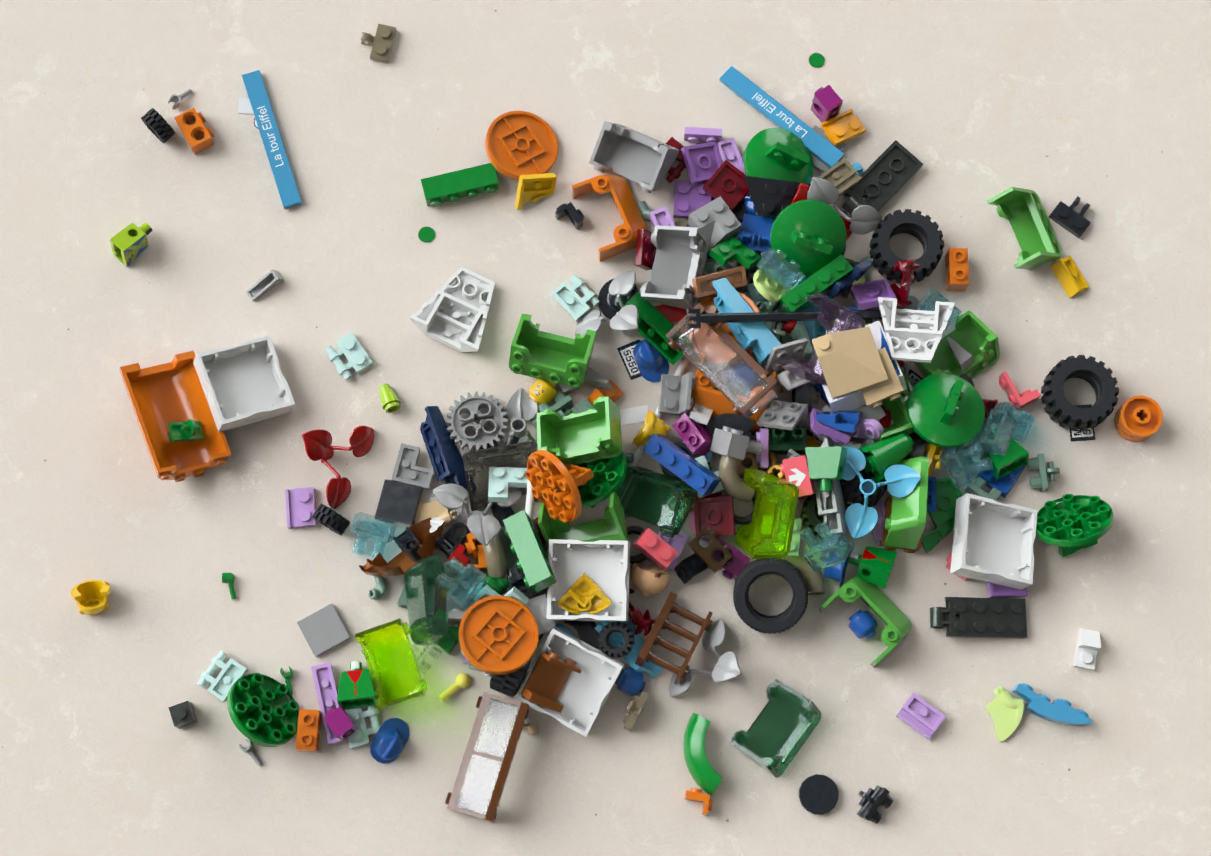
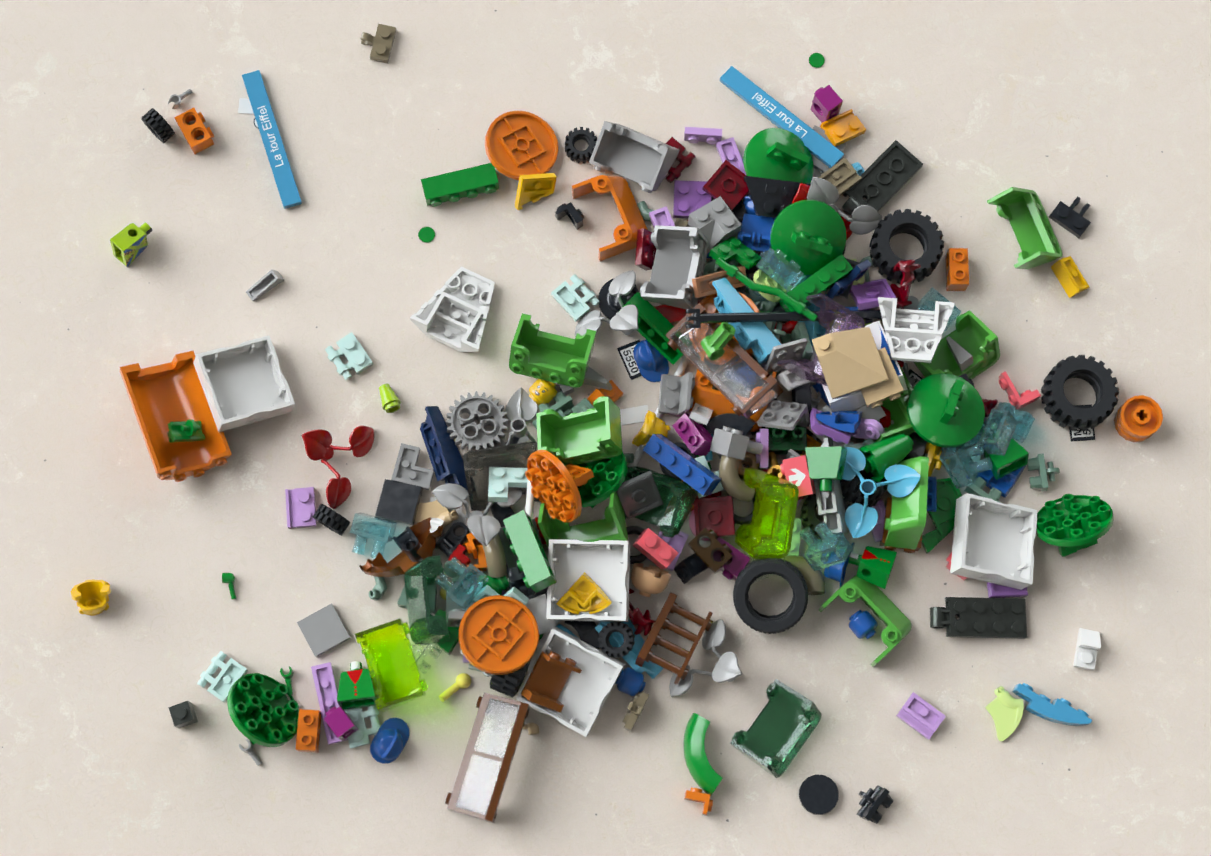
medium lavender plate [681,141,723,184] -> none
none -> black tyre [565,127,597,163]
none -> dark grey tile [616,471,663,520]
none -> bright green piece [700,322,736,361]
none -> green bar [715,257,818,322]

